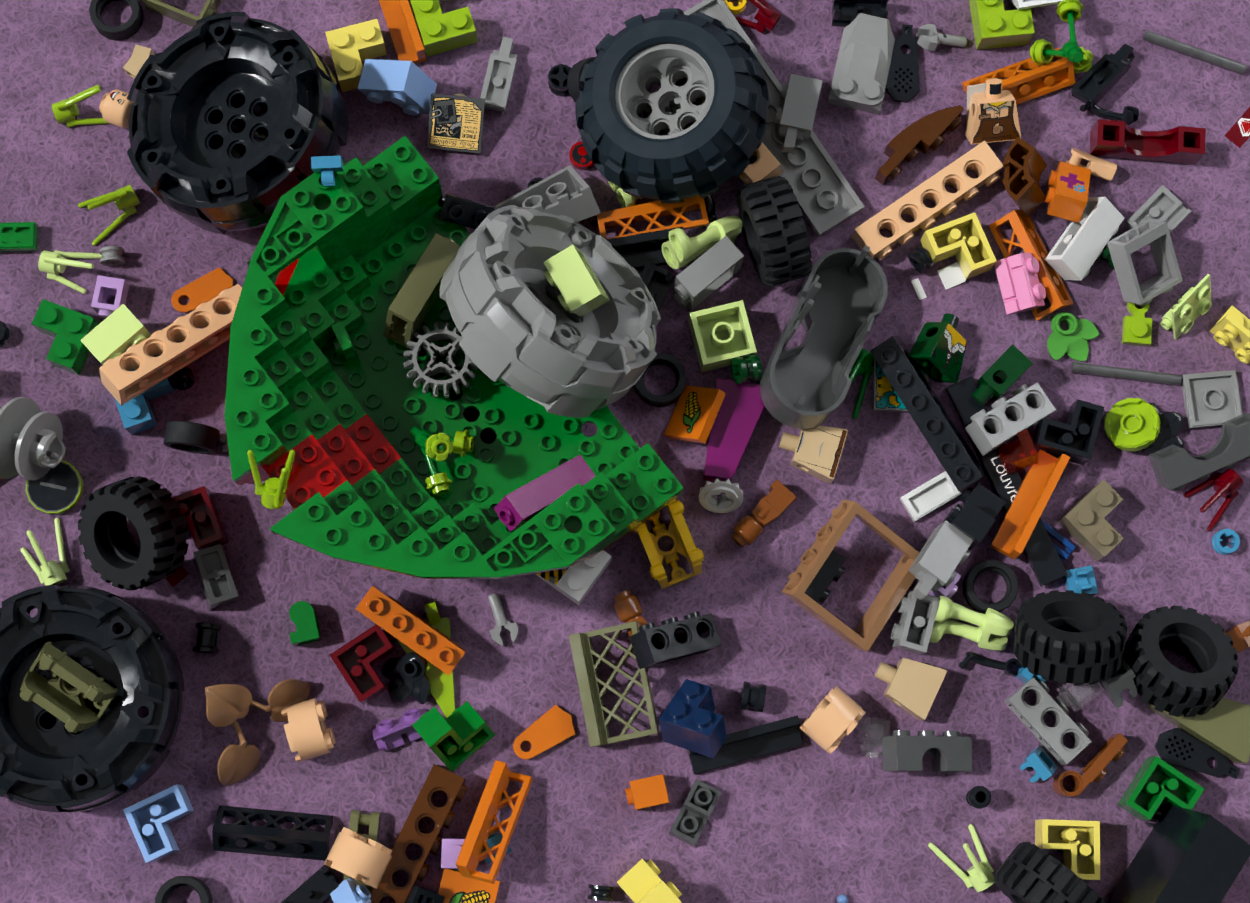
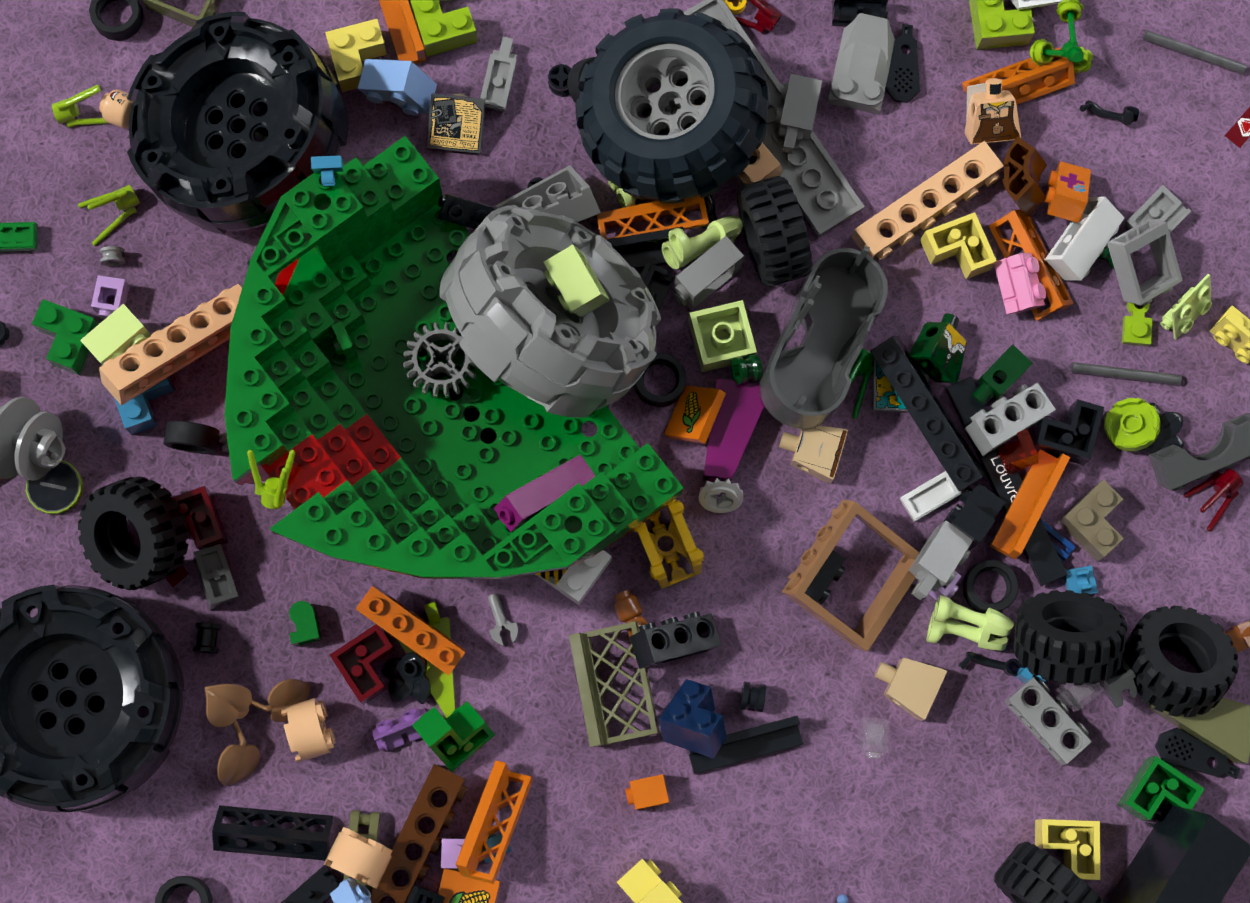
yellowish green plant [20,518,70,586] -> none
olive piece [20,641,119,733] -> none
yellowish green plant [38,250,103,294] -> none
tan piece [123,45,155,79] -> none
light blue brick [123,784,195,863] -> none
orange piece [171,267,233,313] -> none
black hinge [171,366,195,390] -> none
olive slope [383,234,461,349] -> none
lime plant [410,426,474,496] -> none
orange piece [513,705,575,760] -> none
red tile [569,141,594,170] -> none
black bush [588,884,614,902] -> none
dark grey slope [669,779,721,847] -> none
dark orange piece [731,479,796,548] -> none
light nougat brick [799,685,866,754] -> none
reddish brown slope [874,105,964,185] -> none
dark grey arch [882,730,972,772] -> none
light grey brick [890,591,940,655] -> none
black bush [907,246,933,273] -> none
white sticker [911,262,966,300] -> none
light grey bar [916,24,967,51] -> none
yellowish green plant [928,824,995,892] -> none
black pin [966,786,991,809] -> none
dark azure tile [1020,745,1058,783] -> none
bright green plate [1047,312,1099,362] -> none
dark orange plate [1053,733,1128,797] -> none
light nougat bar [1066,148,1117,182] -> none
black hinge [1071,44,1135,108] -> none
dark red arch [1090,119,1206,165] -> none
light grey tile [1181,370,1243,429] -> none
dark azure bush [1212,529,1240,555] -> none

